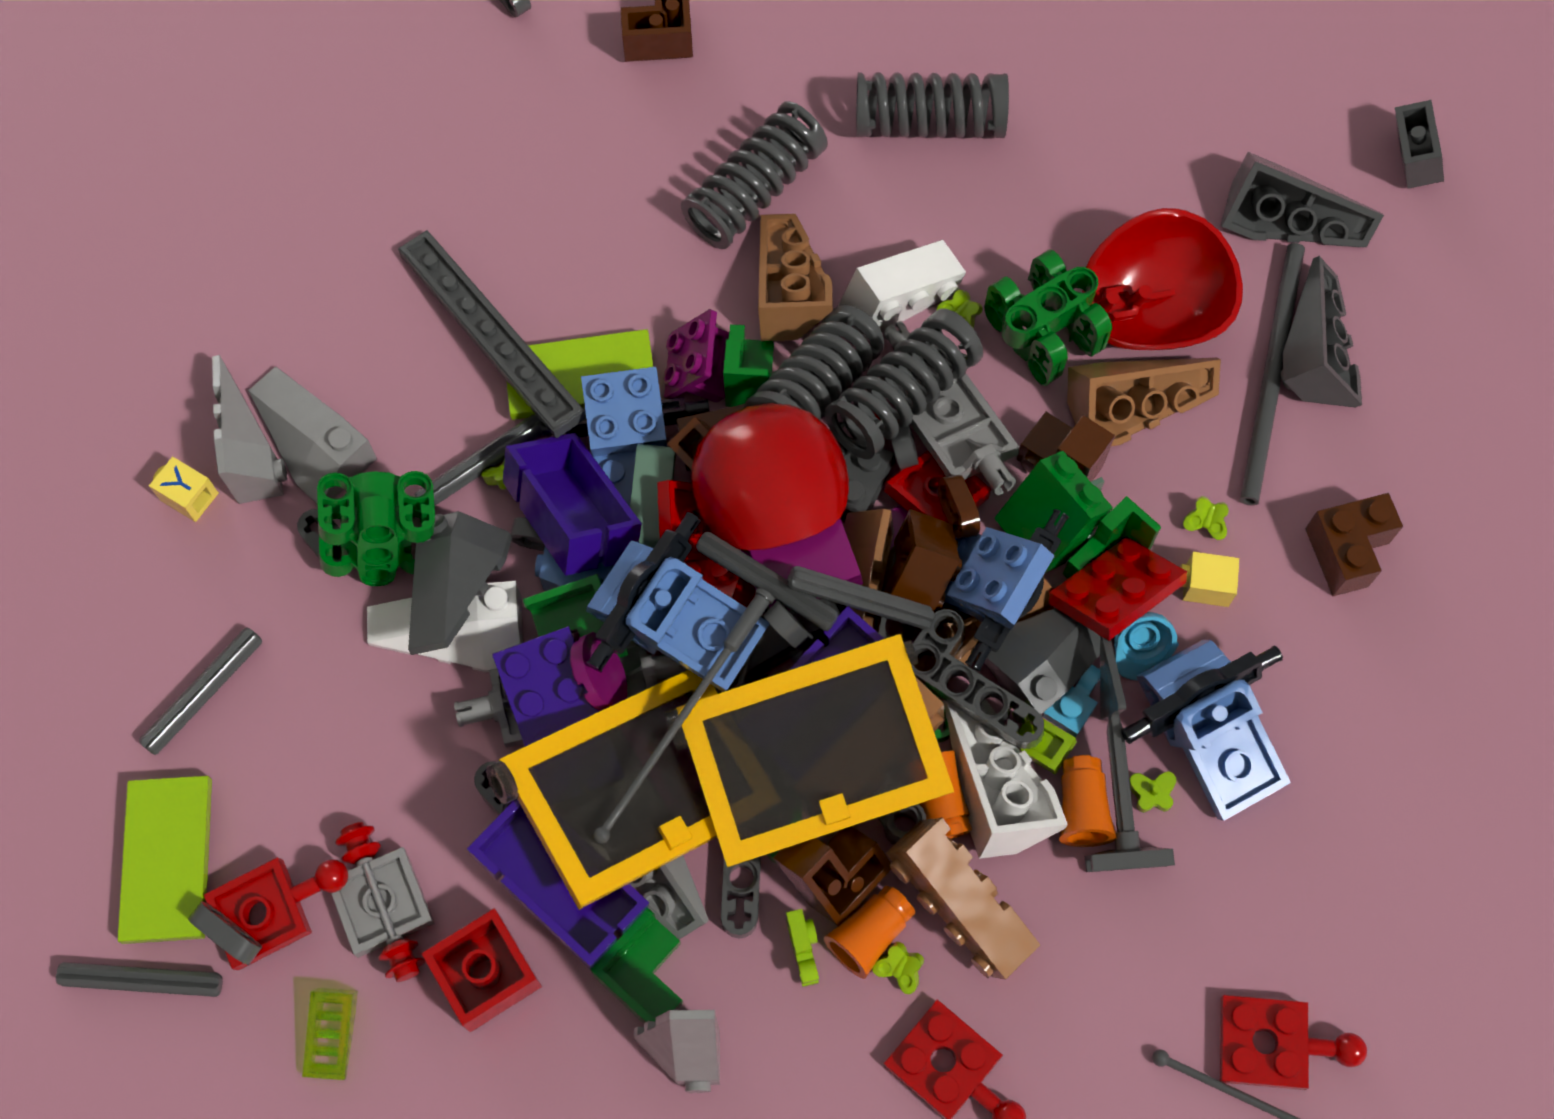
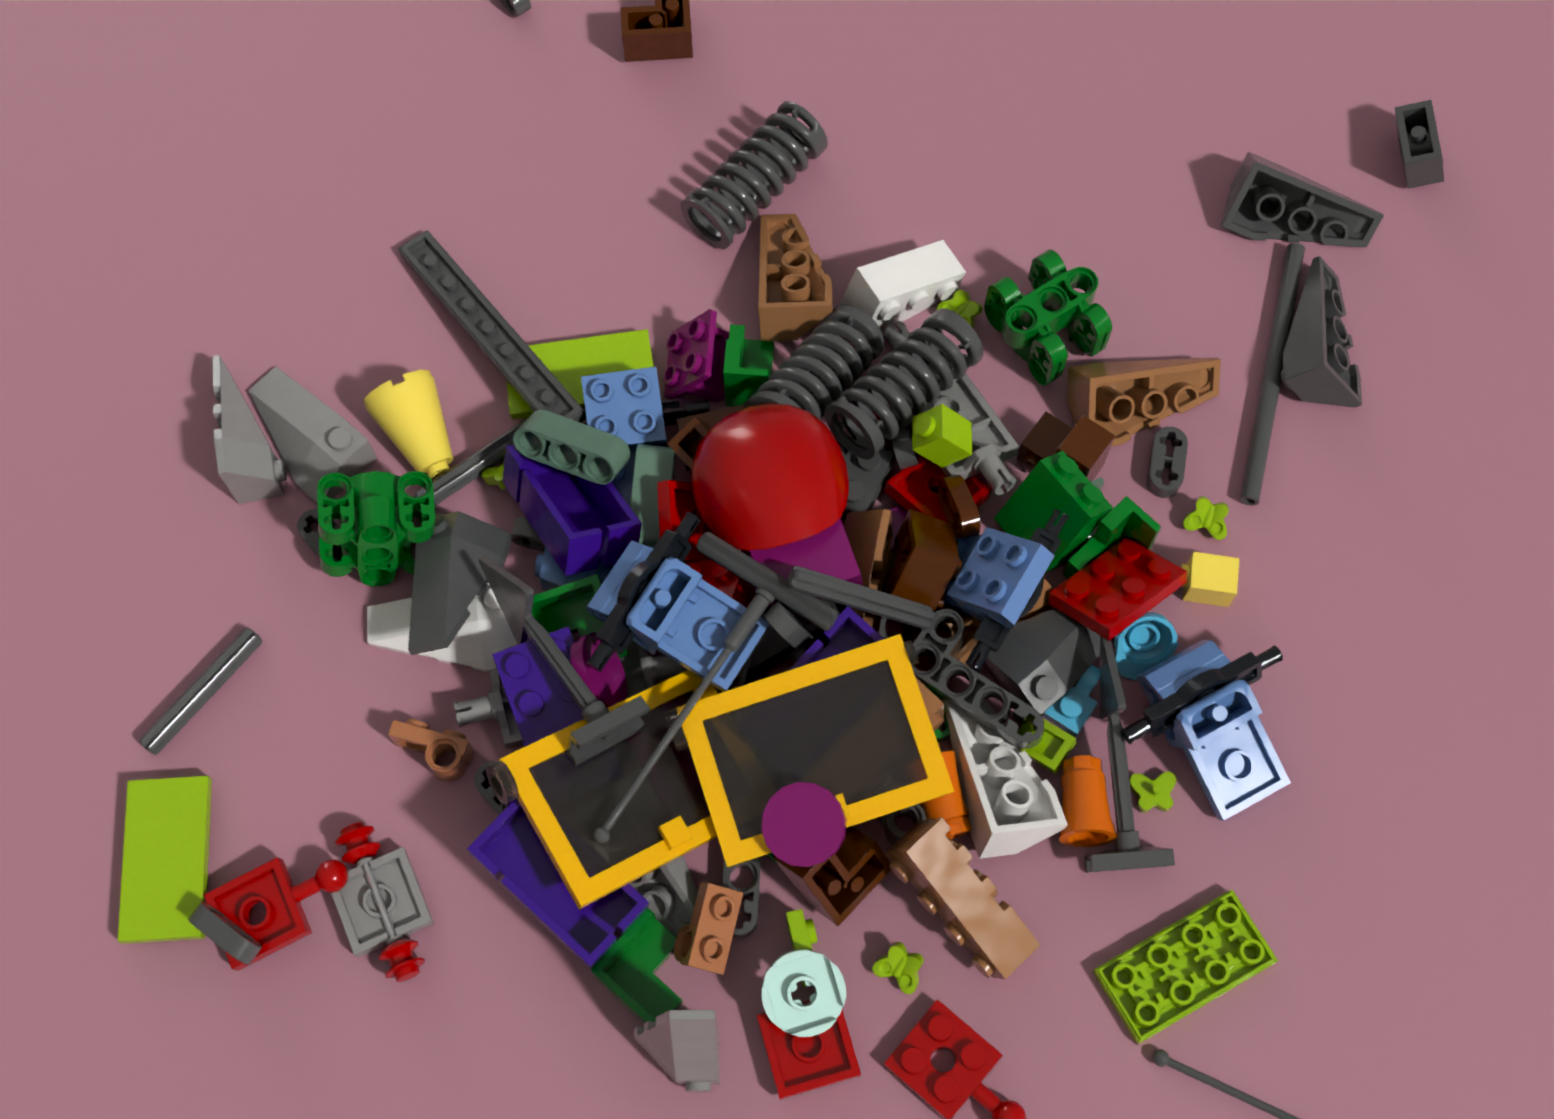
dark grey axle [56,962,223,997] -> none
light yellow brick [149,456,219,522] -> none
clear neon green slope [302,988,358,1080] -> none
red brick [421,908,542,1032] -> none
orange plant [824,885,915,979] -> none
dark grey piece [856,72,1009,138] -> none
red piece [1082,208,1243,350] -> none
red plate [1220,995,1367,1090] -> none
reddish brown brick [1305,493,1403,596] -> none
none -> light yellow cone [364,370,453,479]
none -> nougat plate [388,719,475,782]
none -> dark grey piece [479,556,650,766]
none -> sand green beam [513,409,631,485]
none -> nougat plate [674,882,743,975]
none -> red plate [757,1000,861,1100]
none -> magenta tile [761,782,847,867]
none -> light aqua plate [761,949,846,1037]
none -> lime brick [912,404,972,468]
none -> lime tile [1092,889,1278,1045]
none -> dark grey beam [1147,427,1188,498]

